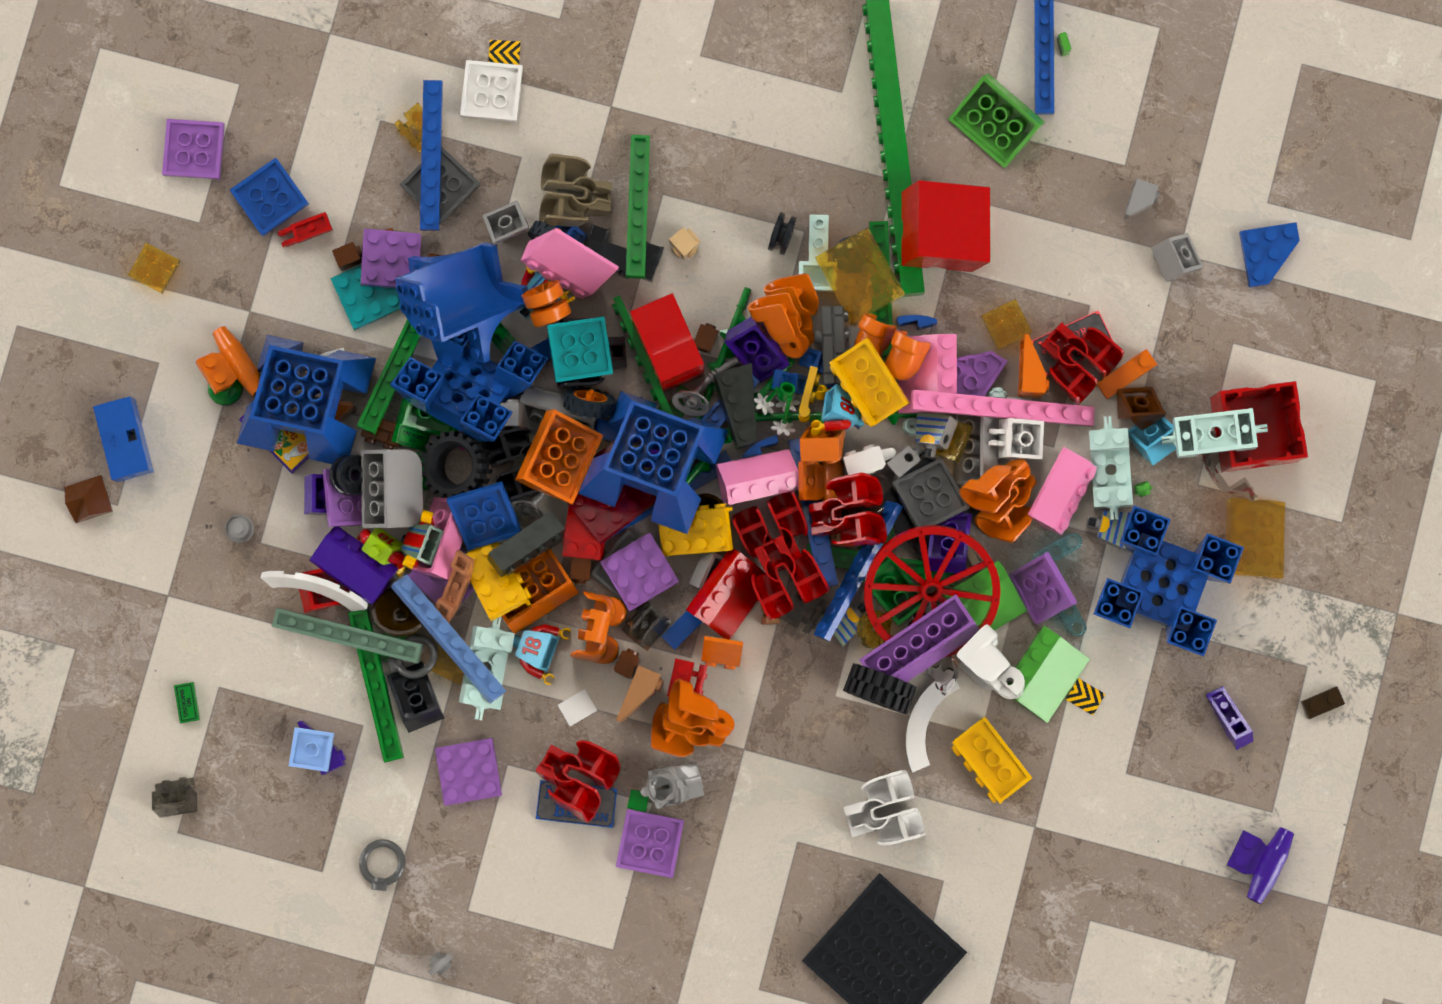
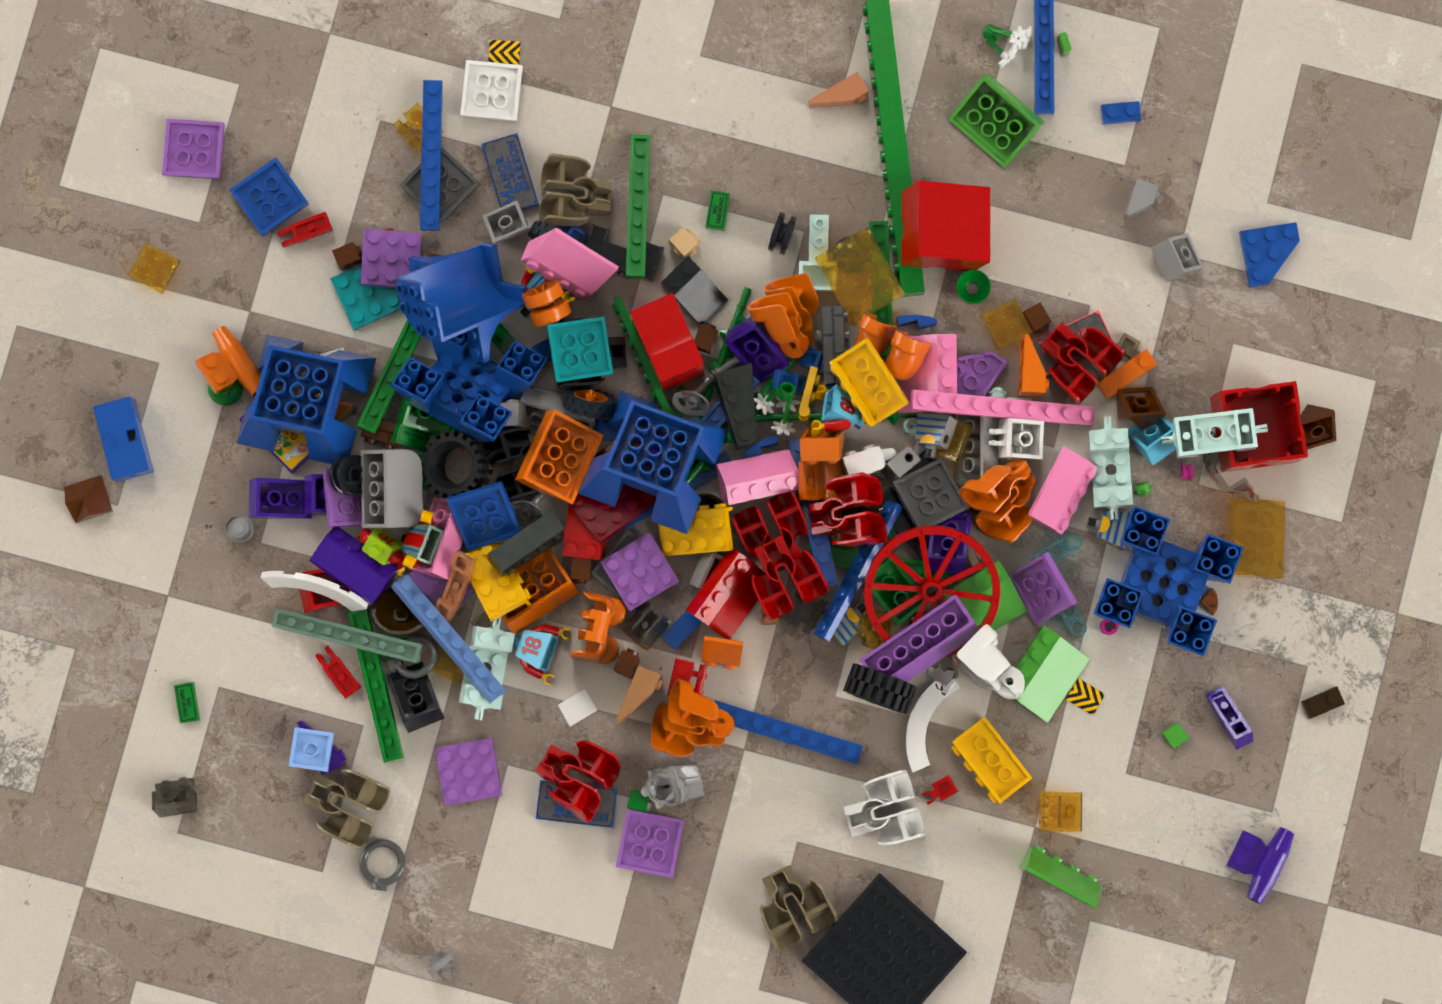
none -> dark purple slope [249,478,312,519]
none -> dark tan piece [304,769,390,849]
none -> red hinge [315,646,362,699]
none -> dark tan tile [470,611,490,628]
none -> flat silver tile [481,133,539,210]
none -> slope [661,256,728,325]
none -> green tile [705,190,730,231]
none -> blue plate [714,701,863,764]
none -> dark tan piece [760,865,838,951]
none -> nougat slope [808,72,869,108]
none -> red plate [922,775,959,805]
none -> green piece [956,270,991,304]
none -> plant [983,24,1032,68]
none -> bright green slope [1019,845,1101,908]
none -> reddish brown brick [1022,302,1052,334]
none -> clear yellow slope [1039,792,1082,832]
none -> dark pink bush [1100,619,1118,635]
none -> blue plate [1101,101,1141,125]
none -> dark tan tile [1117,332,1141,359]
none -> bright green tile [1162,722,1189,749]
none -> dark pink bush [1180,463,1193,481]
none -> dark orange tile [1199,588,1218,615]
none -> reddish brown slope [1300,404,1337,450]

